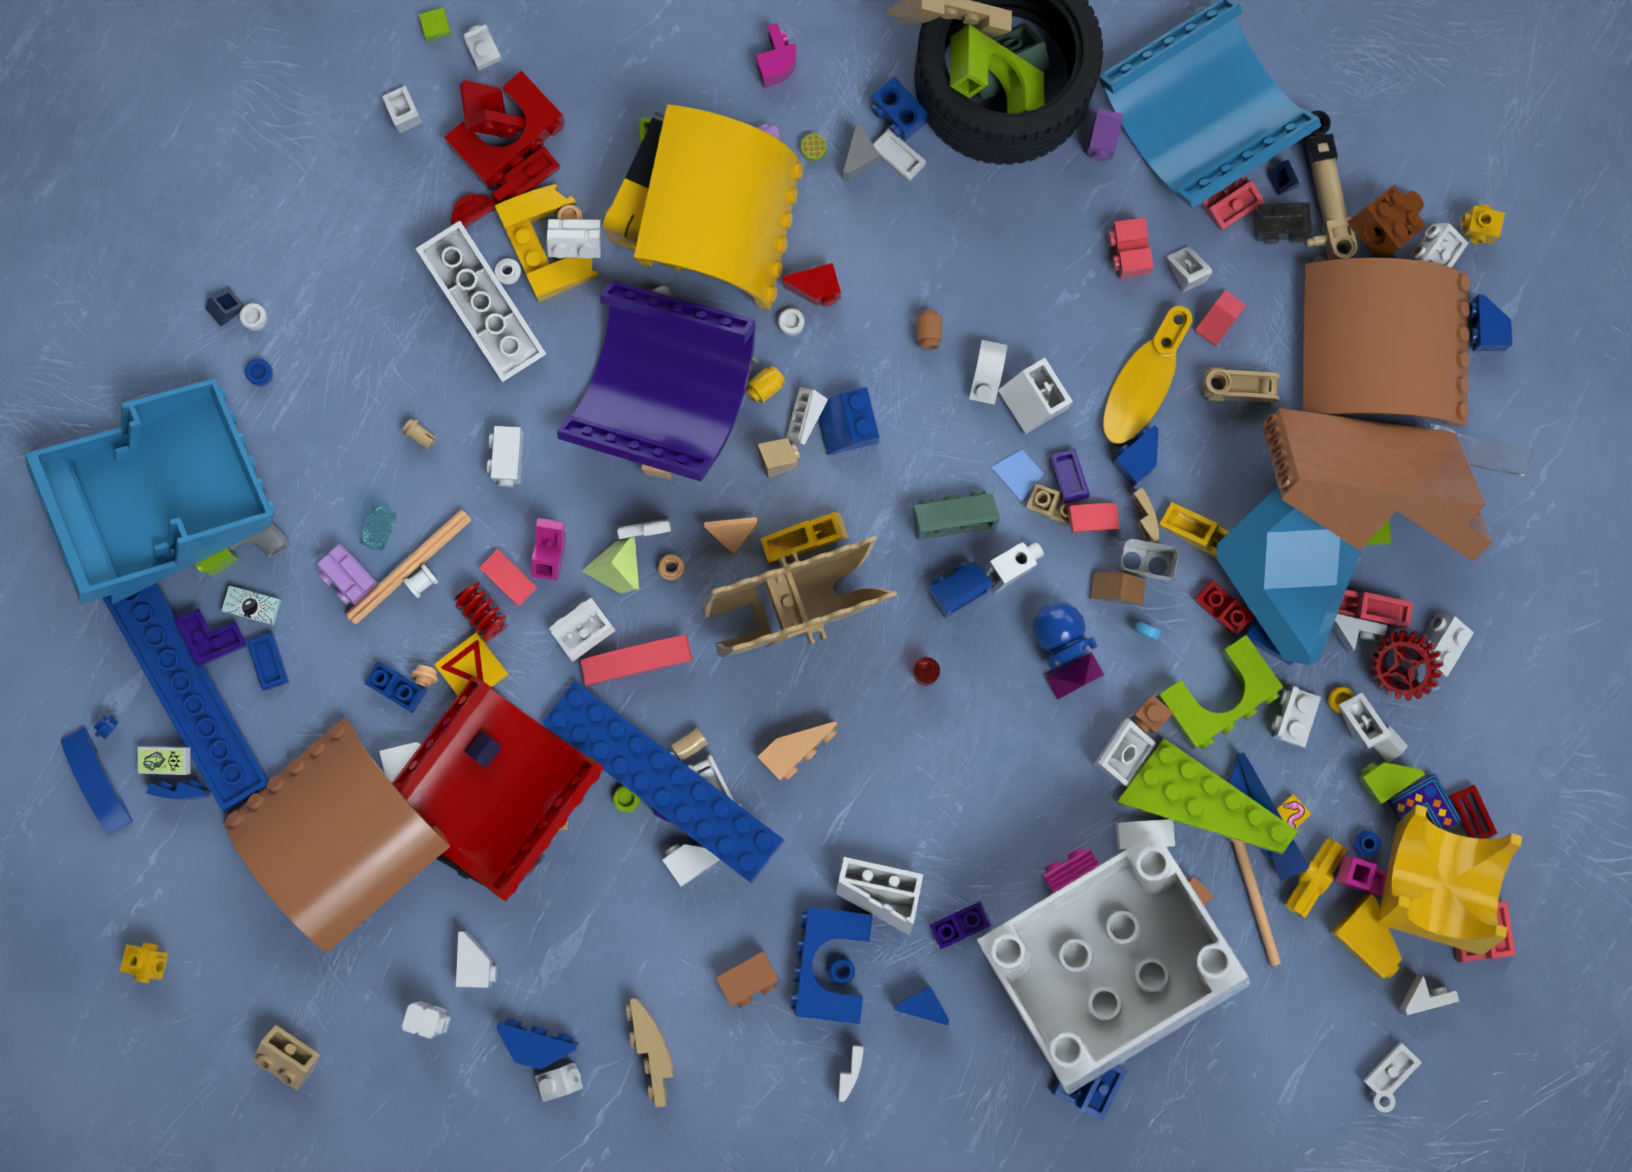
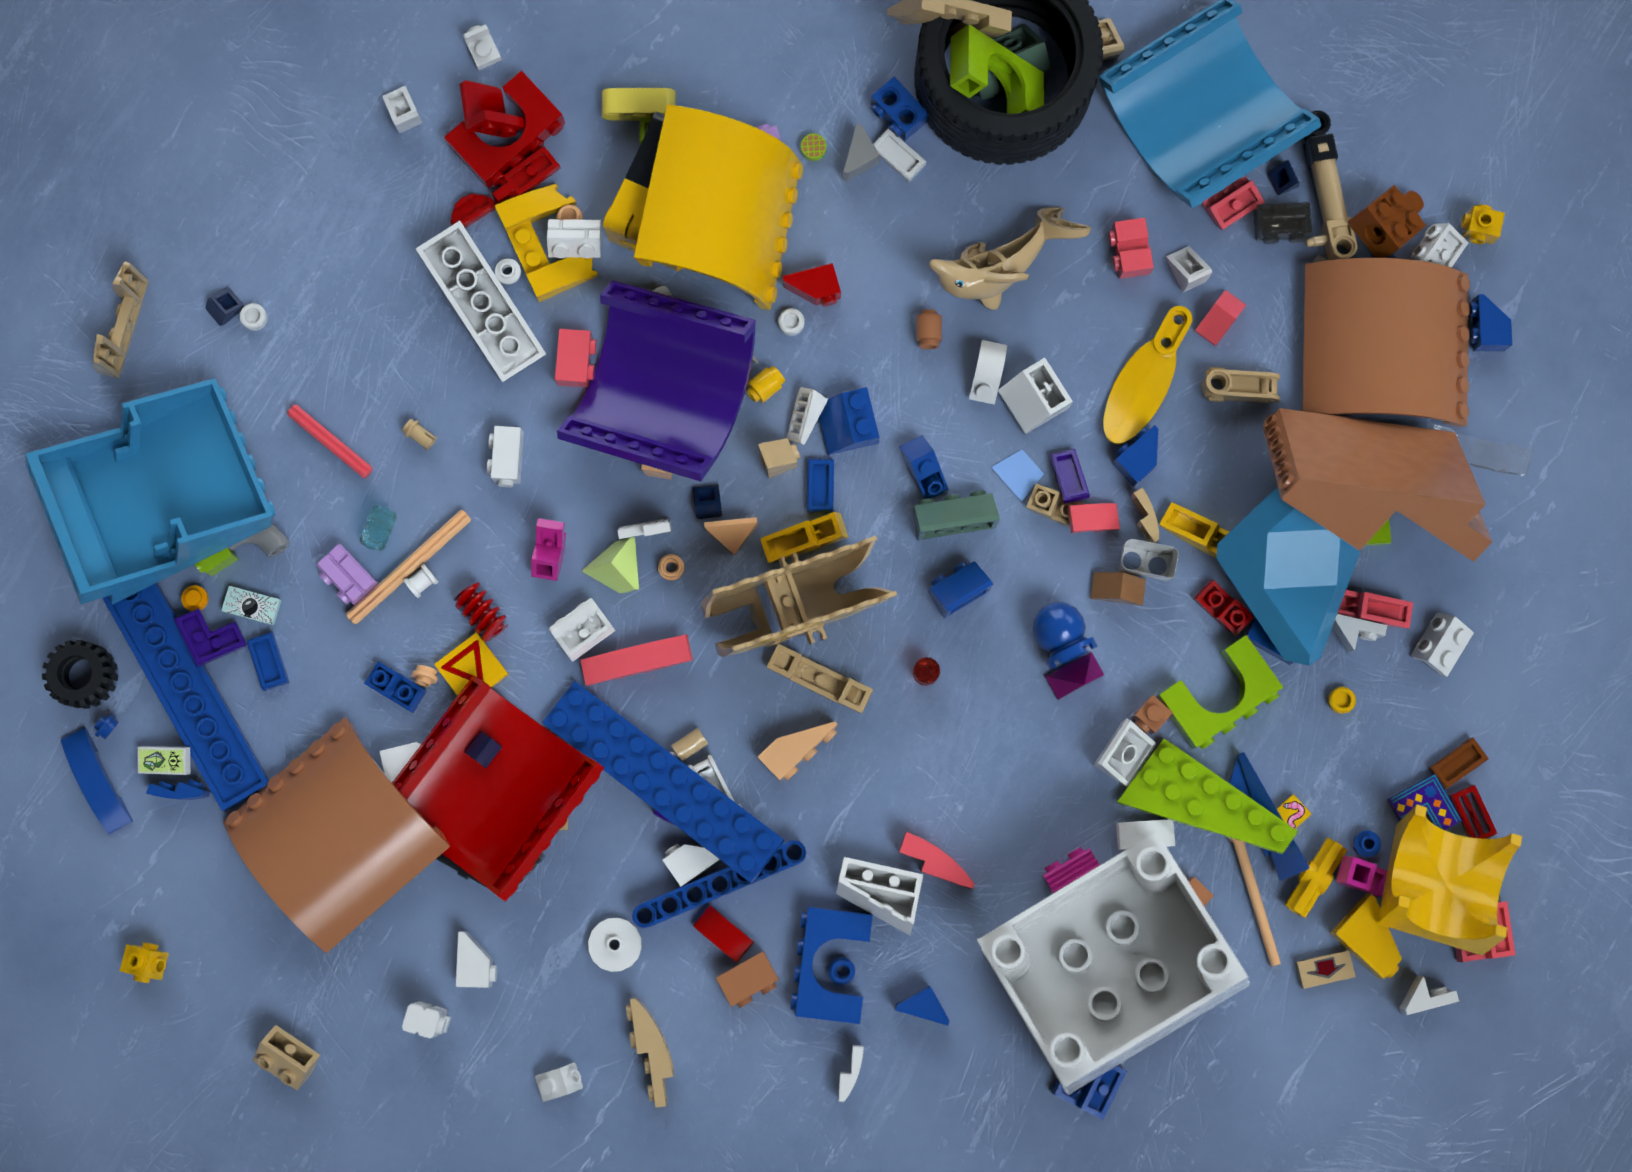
blue tile [245,359,273,386] -> none
lime tile [419,7,452,41] -> none
coral slope [479,549,537,606] -> none
blue slope [496,1018,579,1070] -> none
lime tile [613,786,640,813] -> none
dark pink brick [756,23,796,88] -> none
dark purple slope [929,901,992,949] -> none
white torso [982,542,1044,595] -> none
medium lavender slope [1087,109,1124,161] -> none
medium azure tile [1134,621,1162,640] -> none
white bracket [1271,685,1321,748] -> none
white slope [1339,693,1391,749] -> none
lime slope [1357,762,1425,805] -> none
white hinge [1363,1042,1422,1113] -> none
red gear [1369,629,1443,701] -> none
white slope [1373,726,1408,763] -> none
none -> black tyre [42,640,118,709]
none -> tan wedge [92,262,149,378]
none -> light orange plate [181,585,209,611]
none -> coral axle [287,404,373,478]
none -> coral brick [555,329,597,388]
none -> white plate [588,918,642,972]
none -> light yellow beam [601,88,676,121]
none -> blue beam [632,840,806,928]
none -> dark blue slope [693,484,722,519]
none -> red slope [693,905,754,963]
none -> tan slope [767,644,873,714]
none -> blue tile [807,459,834,513]
none -> blue slope [899,435,949,499]
none -> coral slope [899,832,974,889]
none -> tan animal [929,207,1092,310]
none -> tan slope [1098,18,1124,61]
none -> tan tile [1295,950,1356,989]
none -> dark orange tile [1429,737,1489,790]

